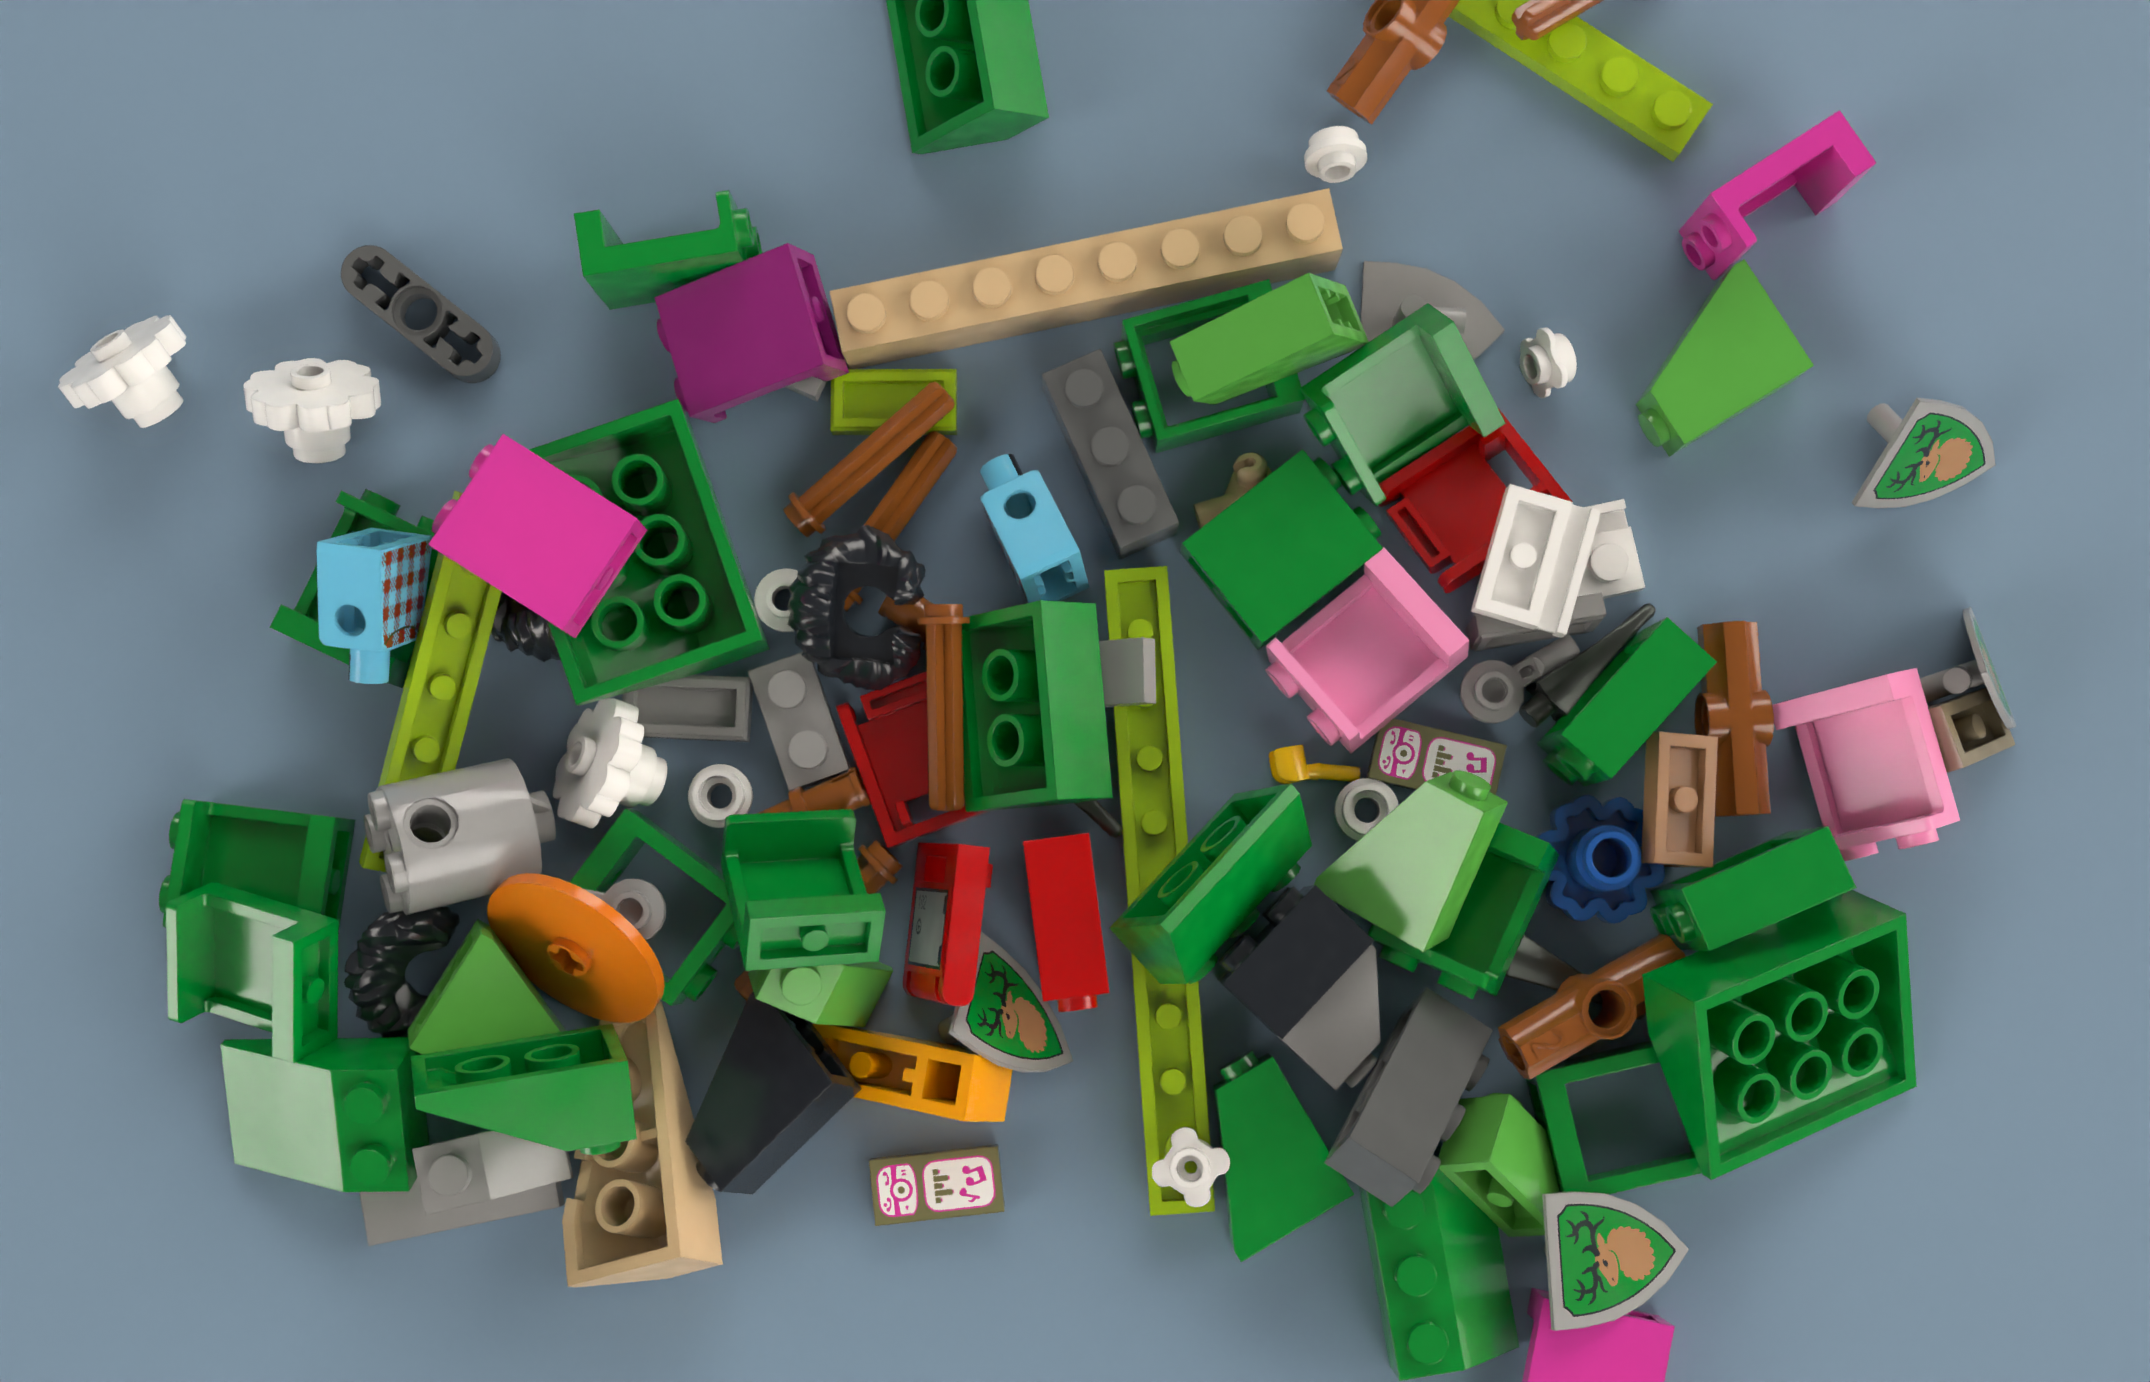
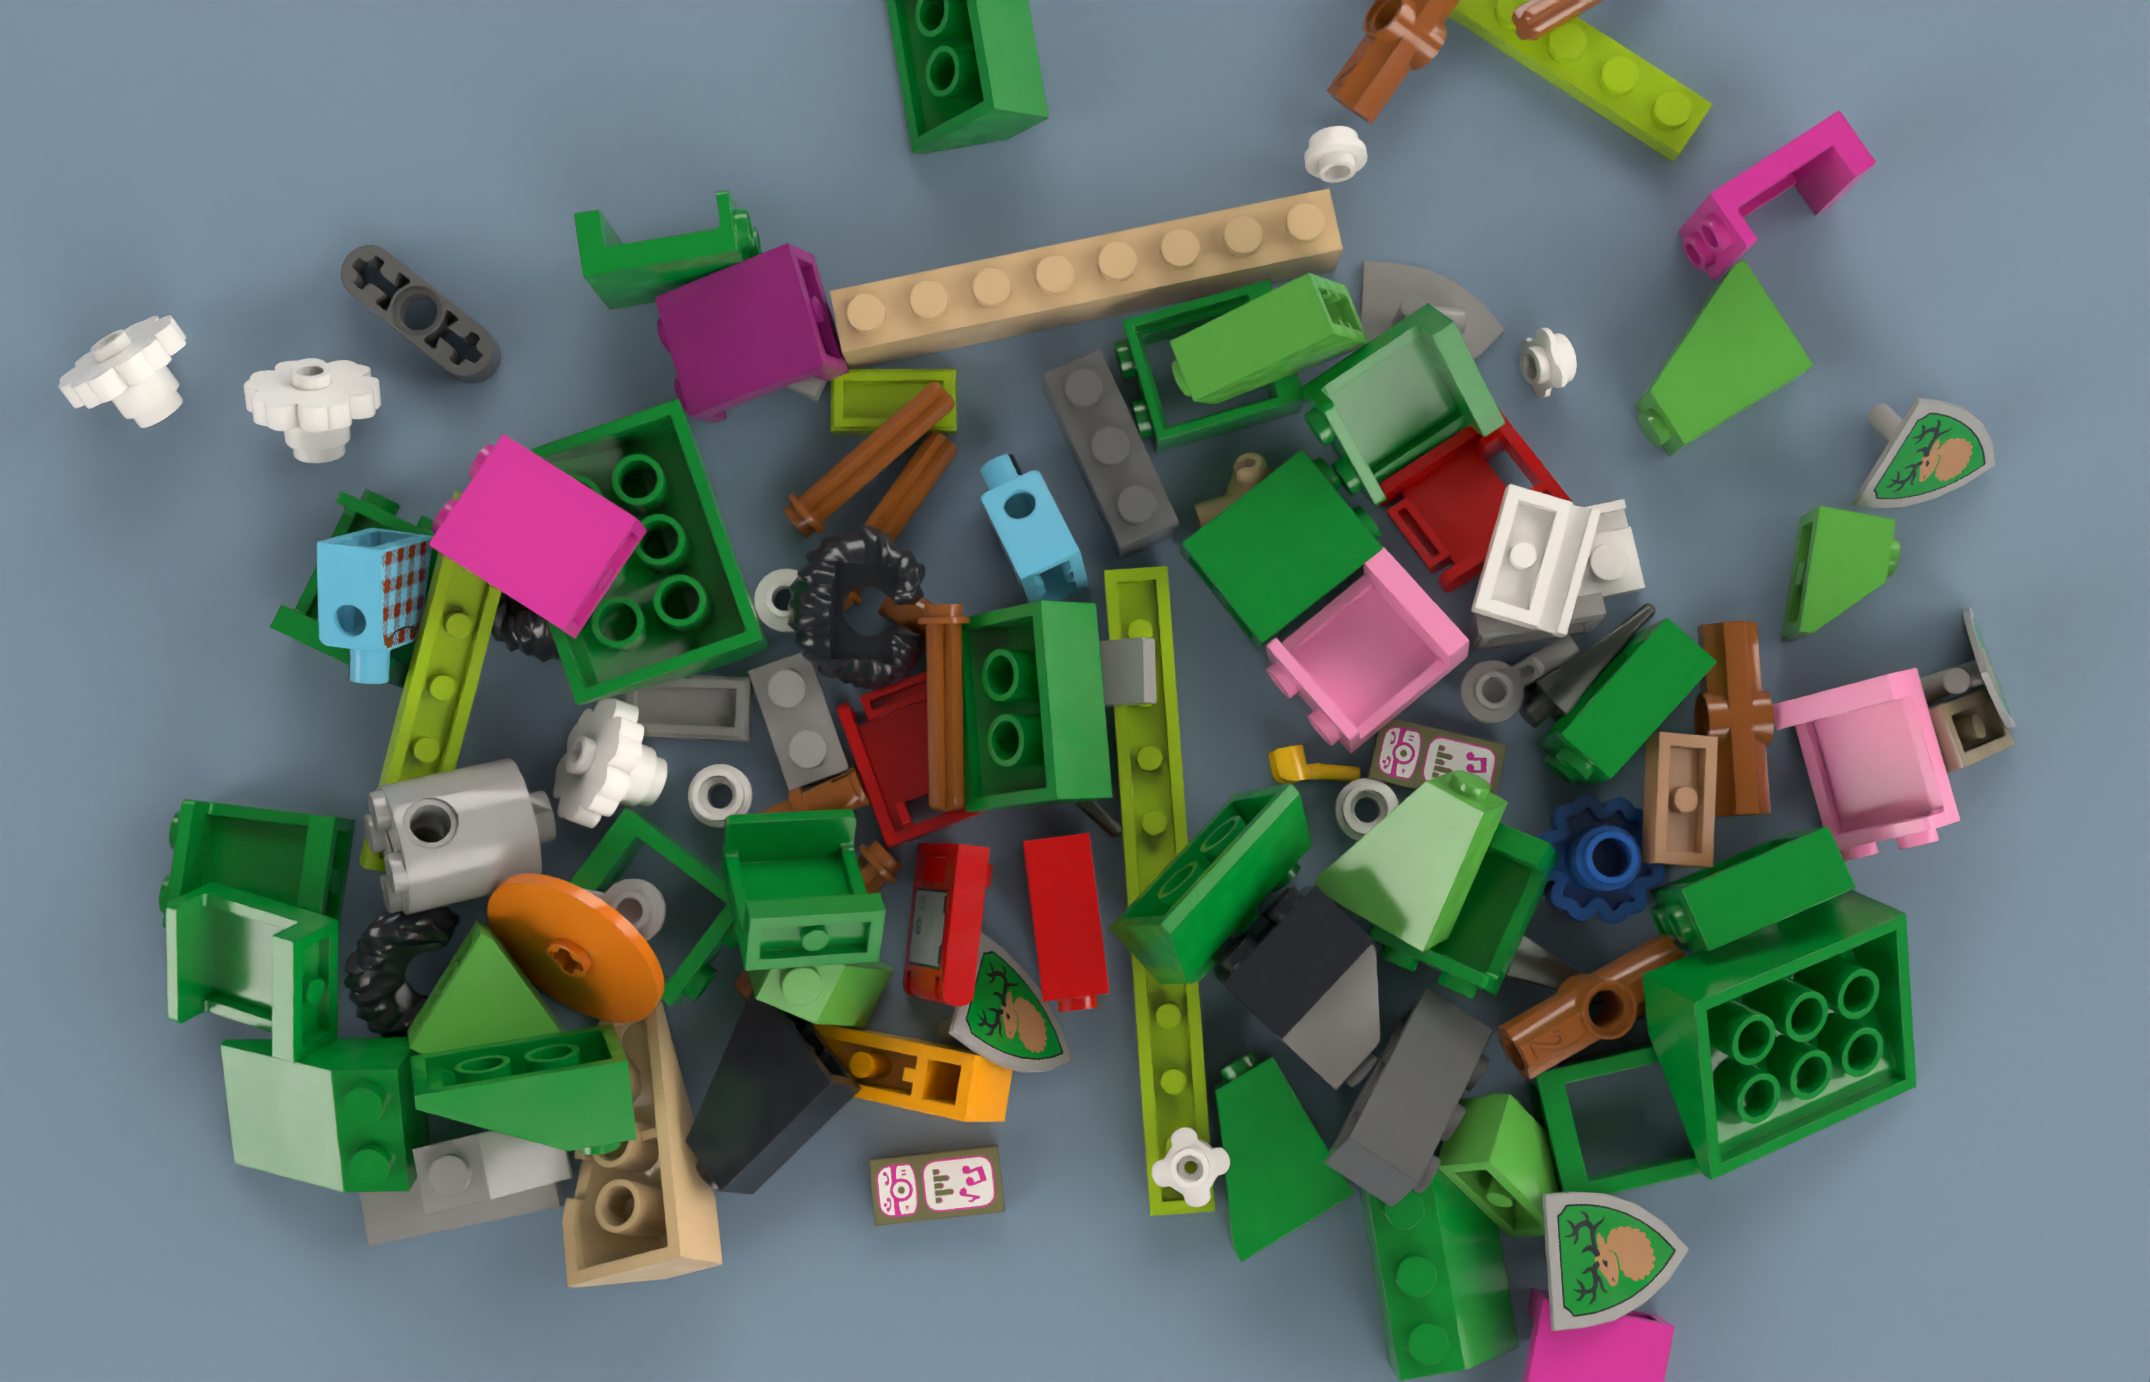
none -> bright green slope [1781,506,1900,641]

